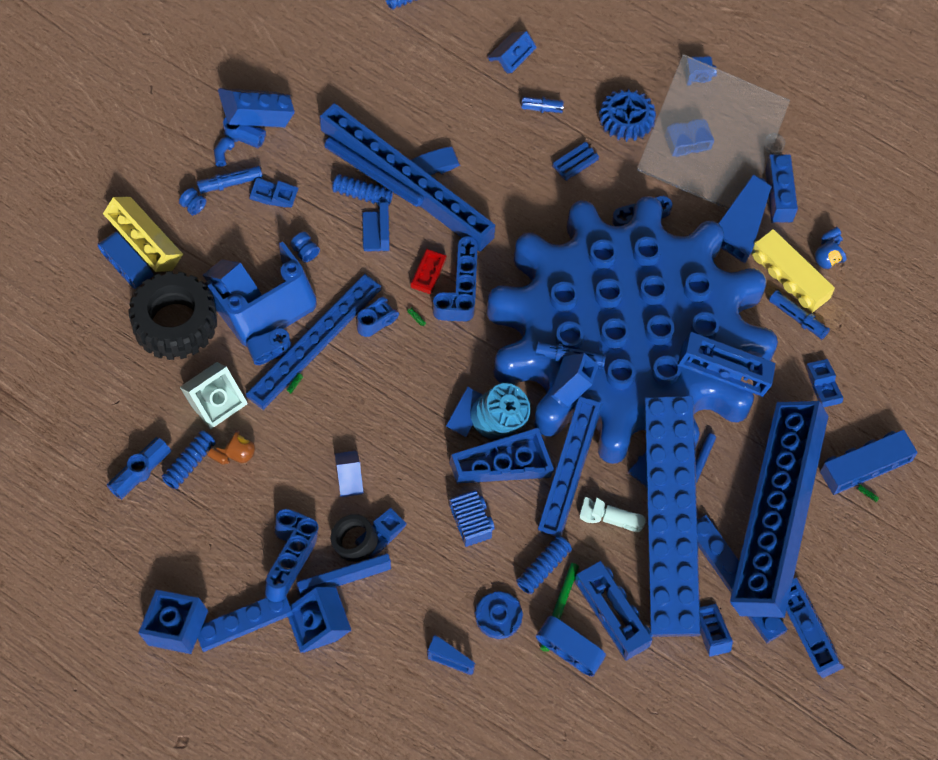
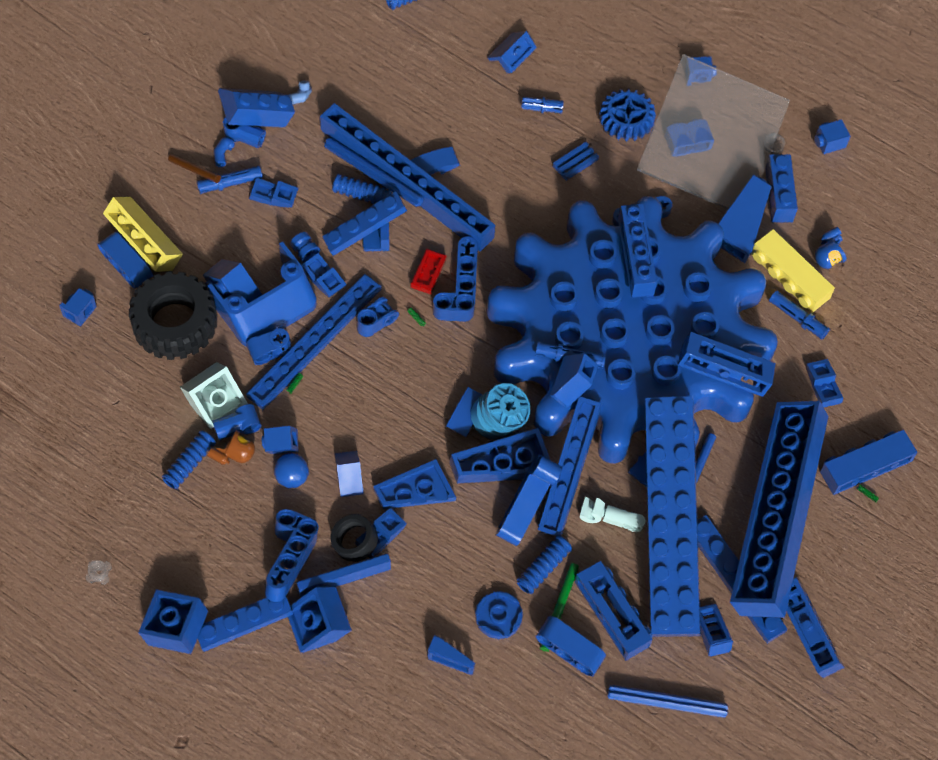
blue piece [106,437,171,500] -> none
blue wheel [179,188,206,215] -> none
blue brick [449,490,495,547] -> none
none -> blue brick [59,288,97,327]
none -> clear plate [86,560,112,585]
none -> reddish brown bar [168,154,221,183]
none -> blue piece [212,404,262,440]
none -> blue brick [262,426,299,454]
none -> blue hair [274,453,309,488]
none -> medium blue arm [289,80,312,104]
none -> blue slope [301,253,347,298]
none -> blue plate [322,191,407,256]
none -> blue wing [373,459,456,509]
none -> blue beam [495,455,562,546]
none -> axle [608,685,728,718]
none -> blue brick [618,204,657,297]
none -> blue brick [815,120,850,154]

